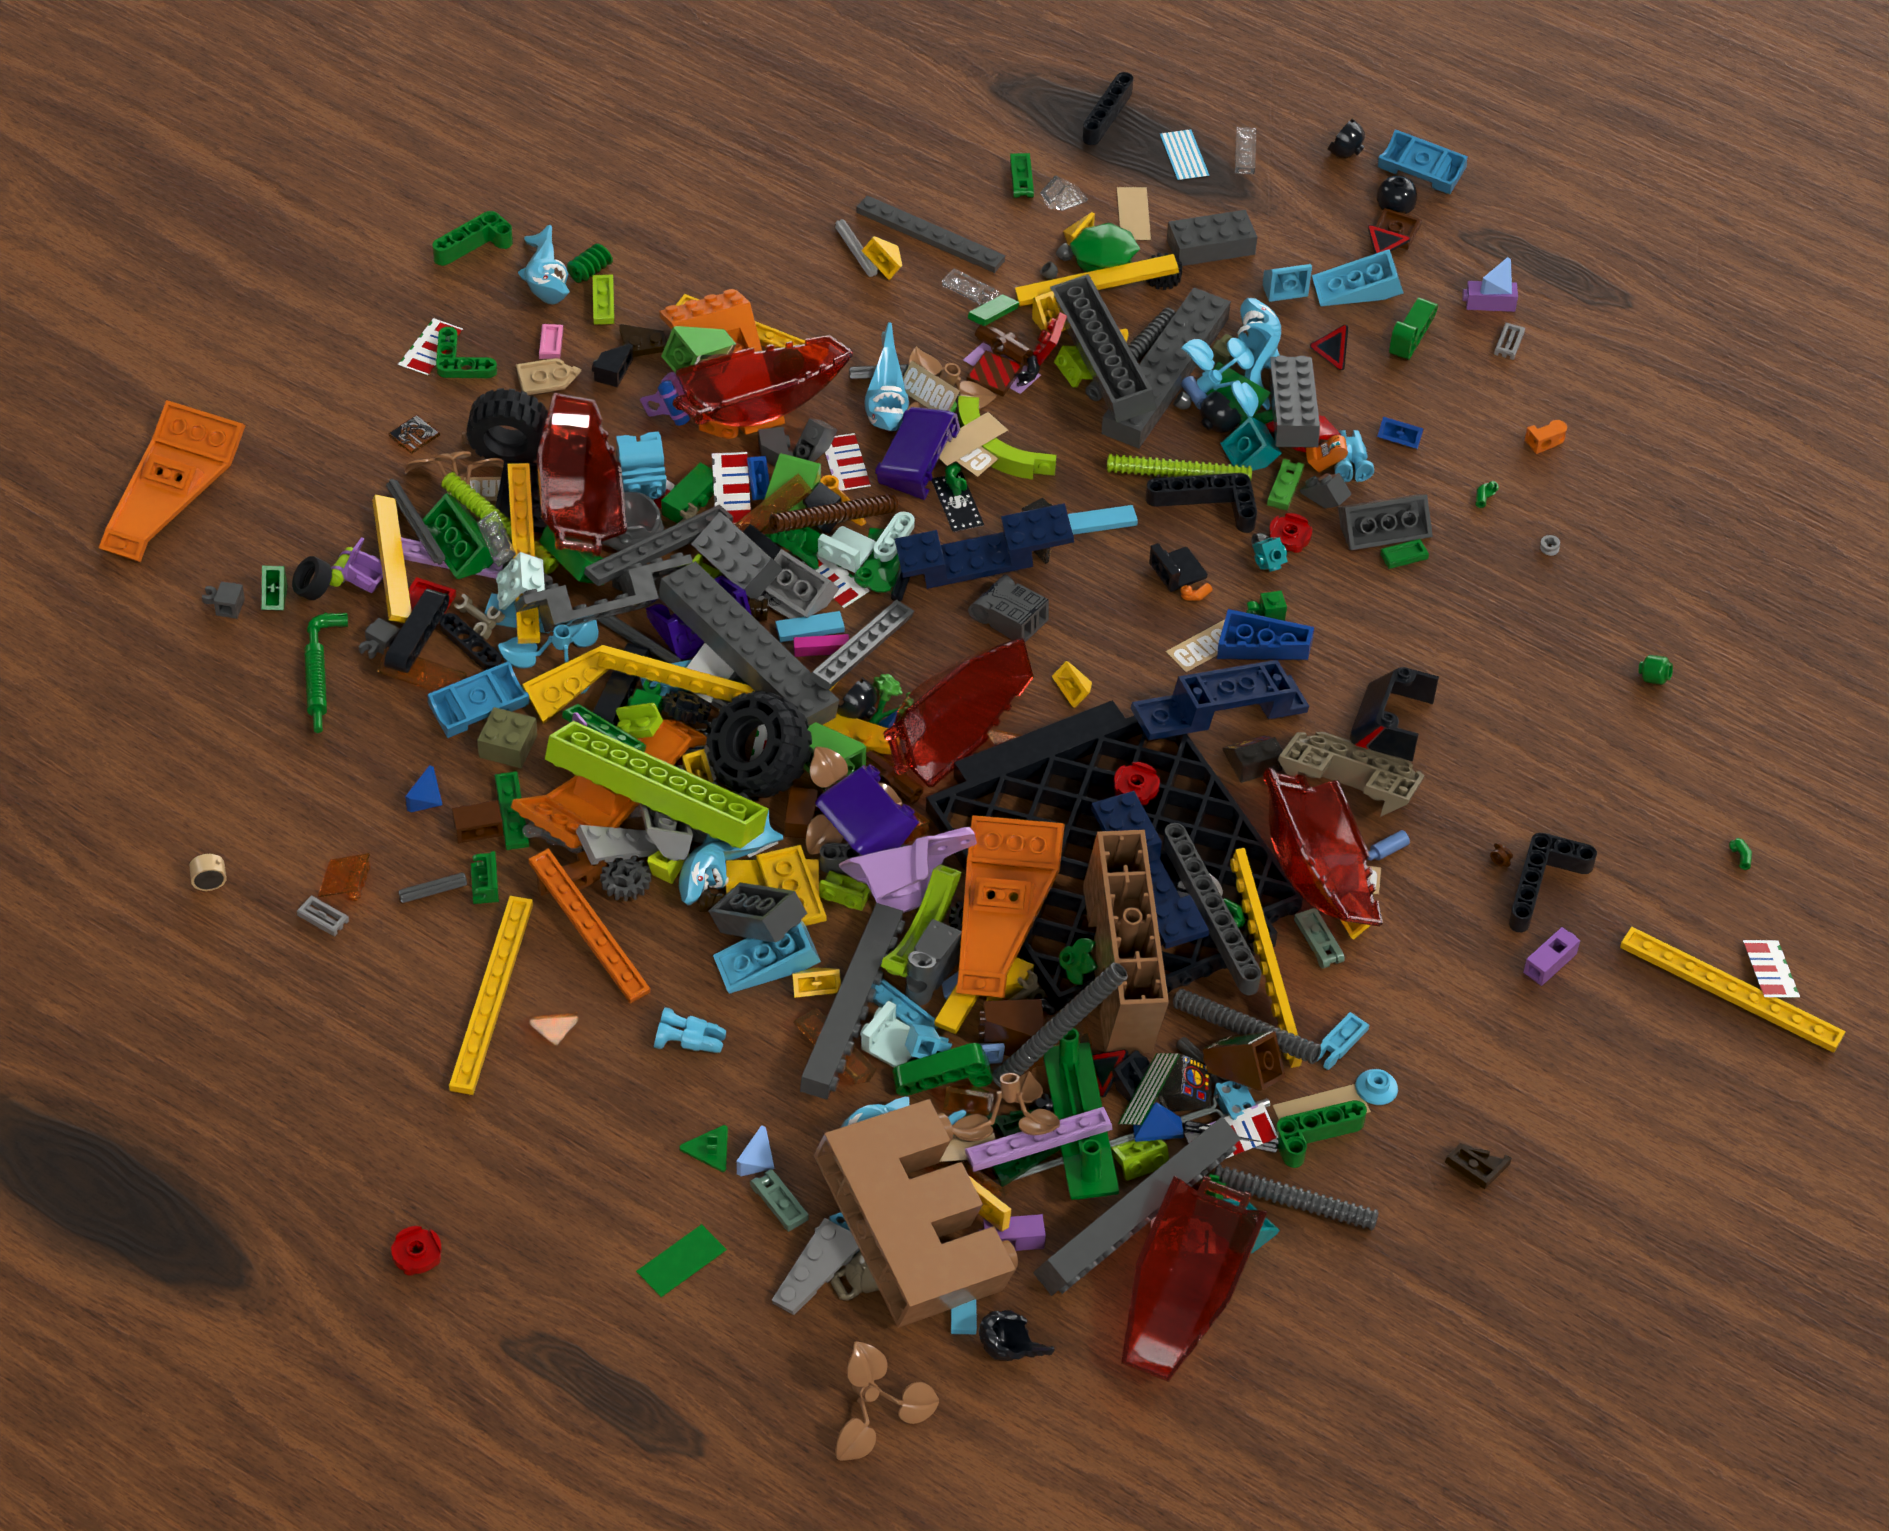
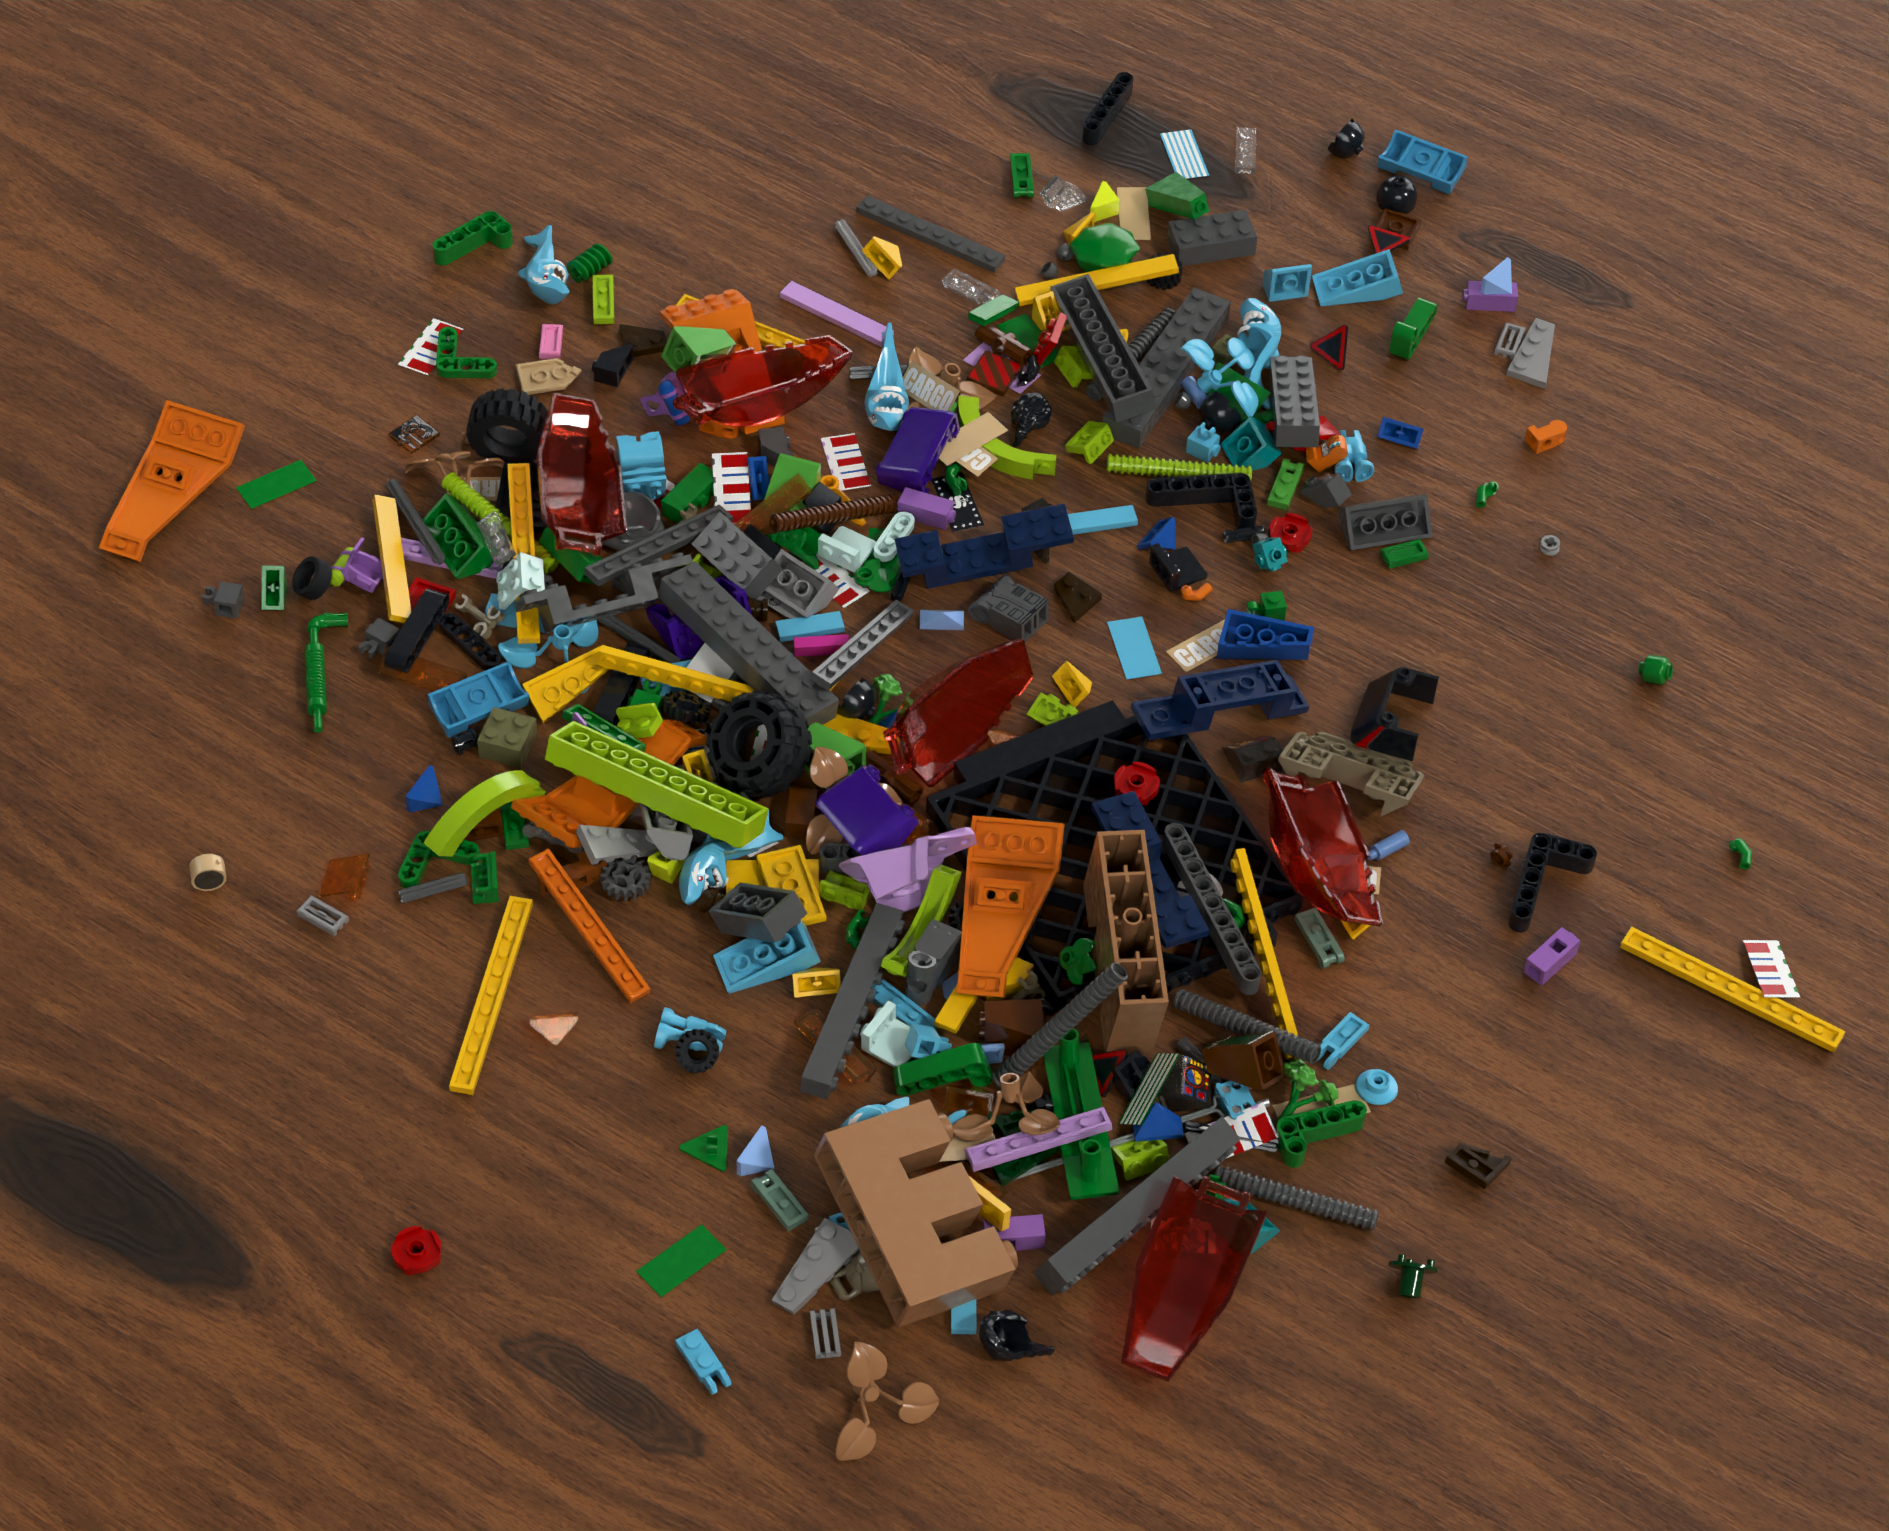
dark grey slope [793,418,838,462] -> none
none -> green sticker [236,460,317,509]
none -> green beam [398,831,480,888]
none -> lime arch [424,770,546,857]
none -> black bush [451,728,479,756]
none -> black tyre [675,1028,719,1074]
none -> medium azure hinge [676,1328,732,1395]
none -> lavender tile [780,281,894,347]
none -> light grey tile [810,1308,841,1359]
none -> green piece [845,909,870,949]
none -> medium lavender brick [898,487,956,530]
none -> light blue slope [920,610,964,630]
none -> green sticker [997,313,1059,368]
none -> black hair [1011,392,1052,447]
none -> lime bracket [1026,692,1079,726]
none -> dark brown wing [1054,572,1102,623]
none -> lime bracket [1065,421,1114,464]
none -> neon yellow slope [1090,181,1120,222]
none -> medium azure sticker [1107,617,1162,679]
none -> blue slope [1136,517,1176,550]
none -> green slope [1145,172,1209,220]
none -> medium azure brick [1186,422,1221,463]
none -> black axle [1222,525,1265,543]
none -> bright green plant [1278,1059,1338,1120]
none -> dark green piece [1388,1254,1438,1298]
none -> light grey wing [1506,318,1555,389]

